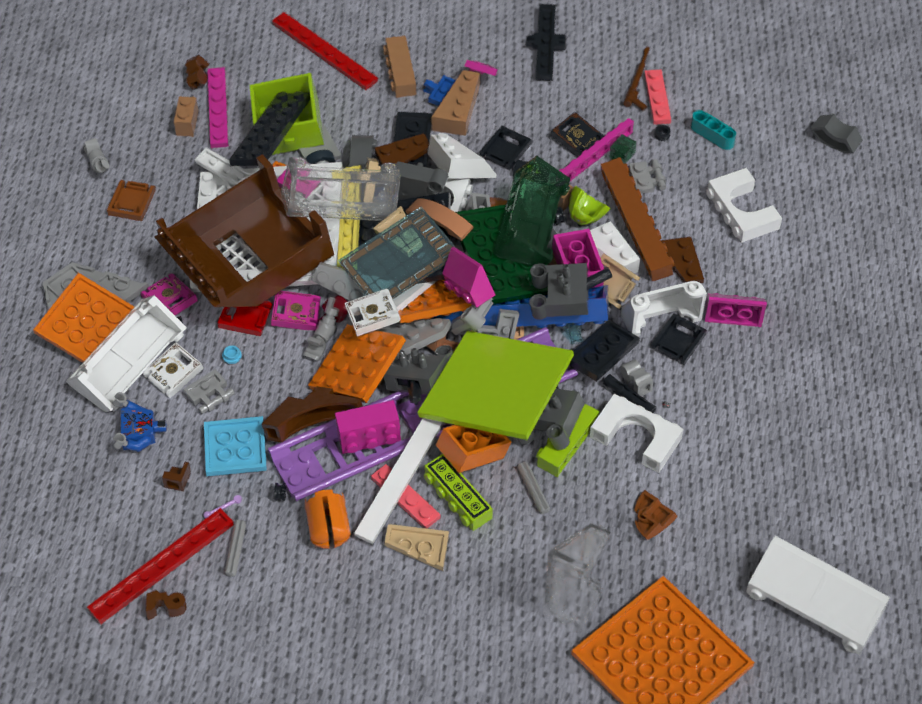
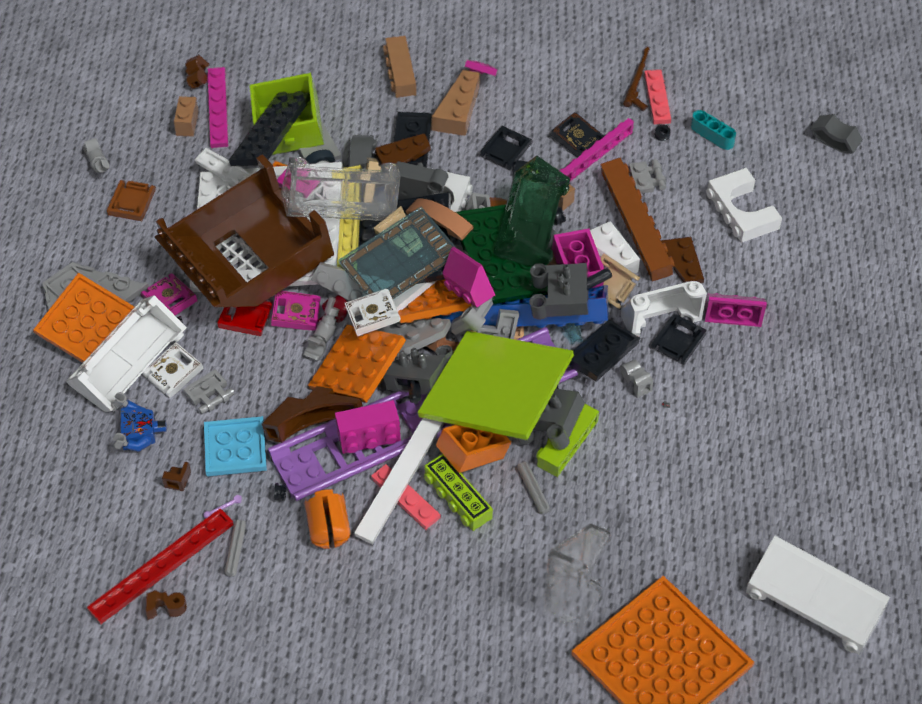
medium azure plate [222,345,242,364] -> none
red plate [272,12,378,90] -> none
tan wing [385,524,449,571] -> none
blue plate [423,75,456,106] -> none
white wedge [428,133,497,179] -> none
black hinge [526,4,566,81] -> none
lime hair [569,186,611,225] -> none
white arch [590,394,683,473] -> none
black pin [603,374,657,413] -> none
clear green brick [609,134,637,164] -> none
dark orange brick [634,490,678,540] -> none

